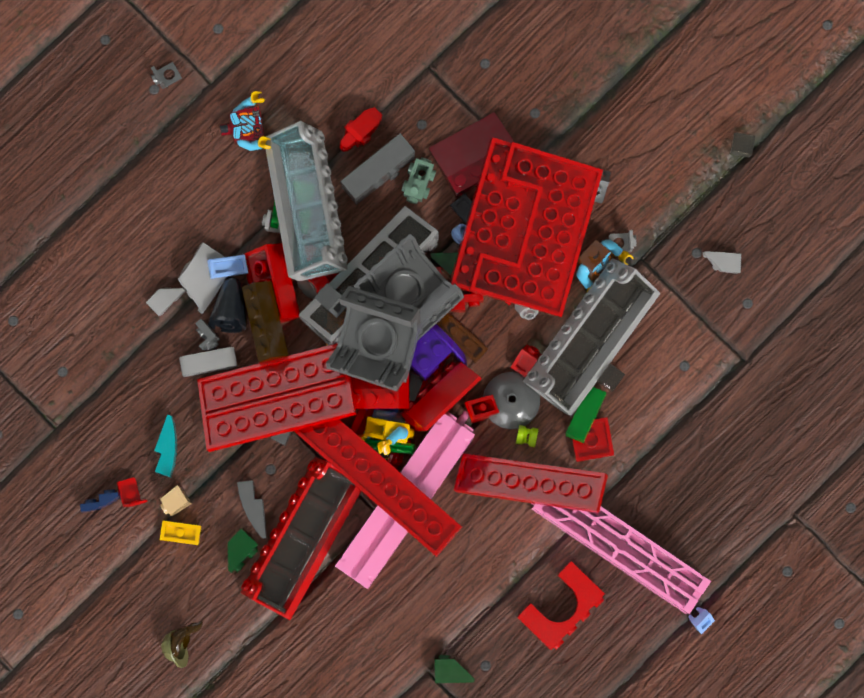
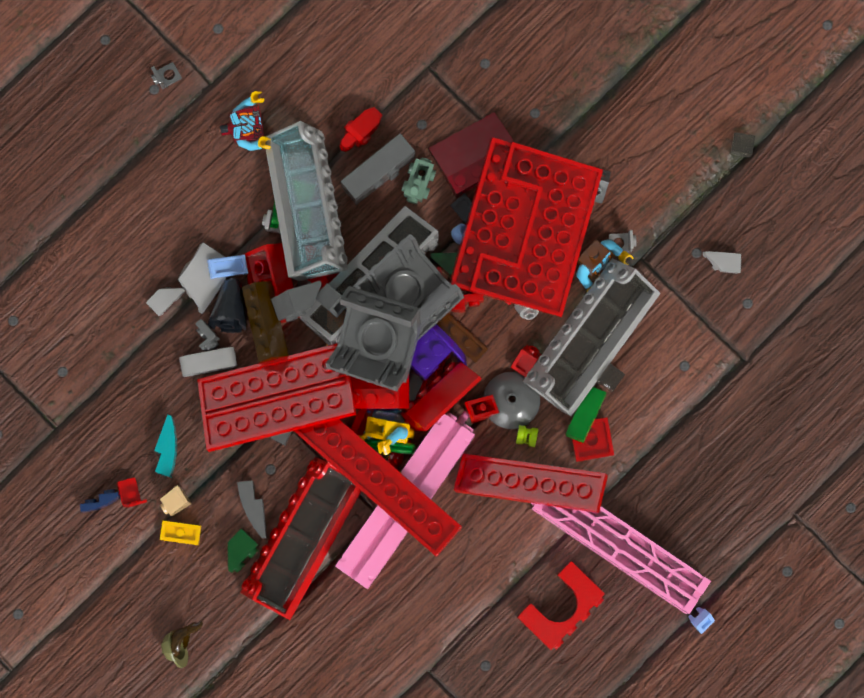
dark green slope [435,655,474,683] -> none
none -> dark grey slope [271,281,322,322]

